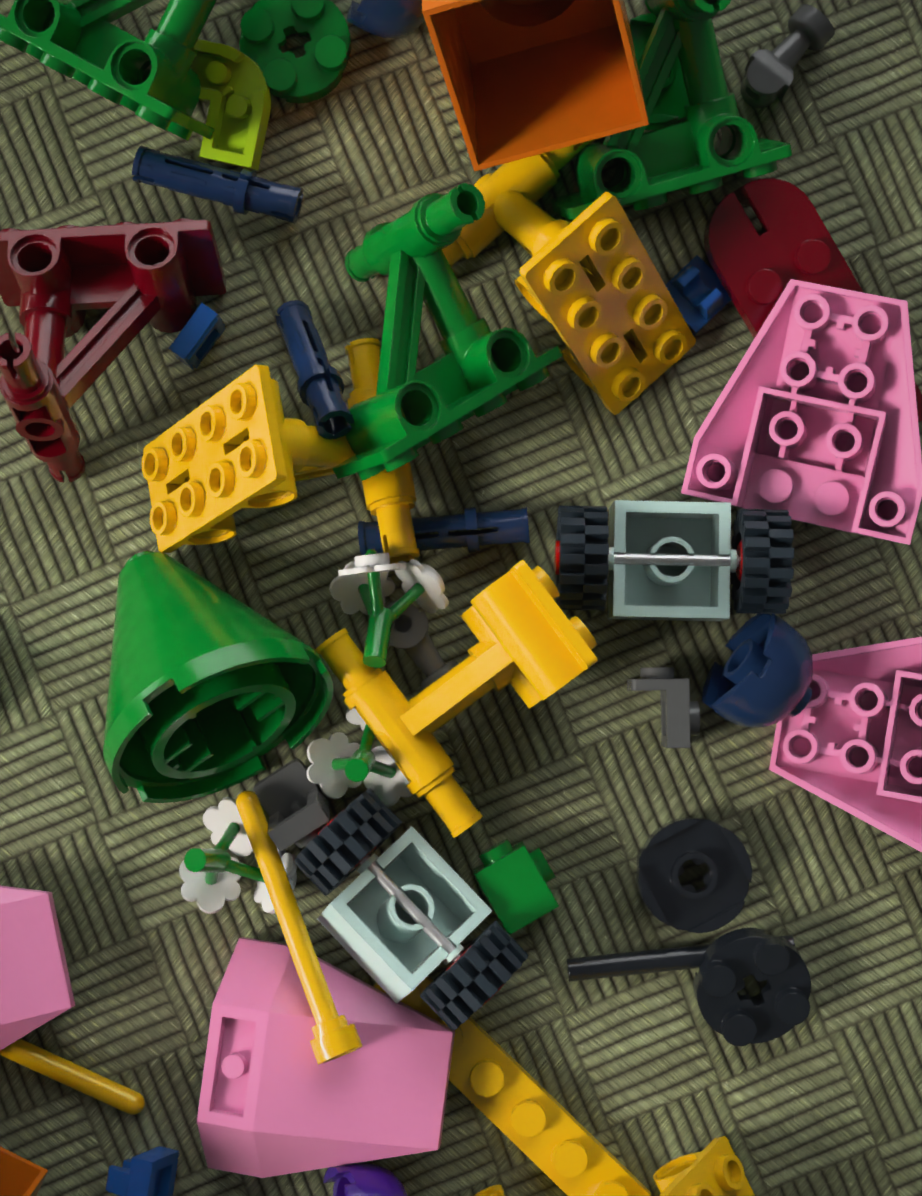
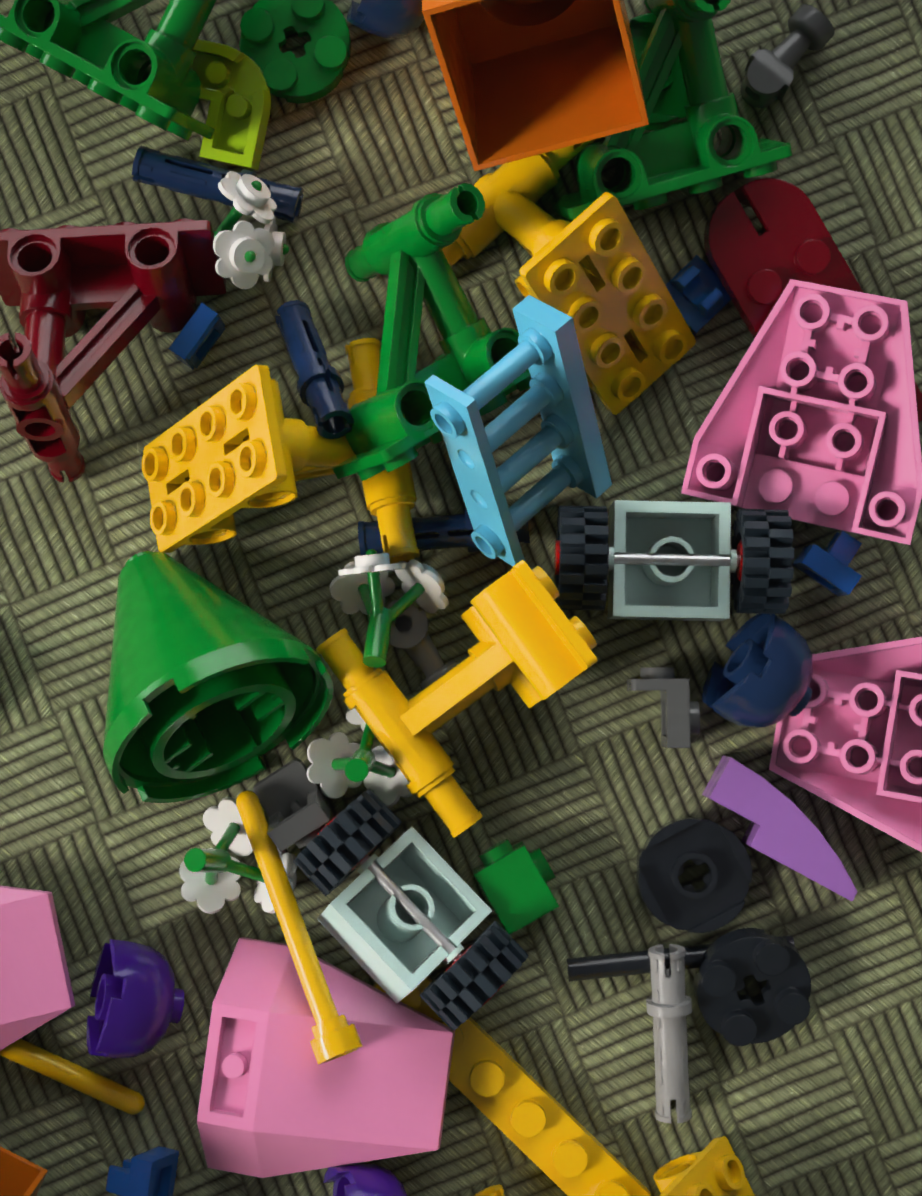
none -> dark purple cylinder [86,939,184,1058]
none -> white plant [213,171,289,289]
none -> medium azure fence [424,295,612,567]
none -> light grey pin [646,944,692,1123]
none -> medium lavender slope [702,755,858,901]
none -> blue tile [792,531,862,596]

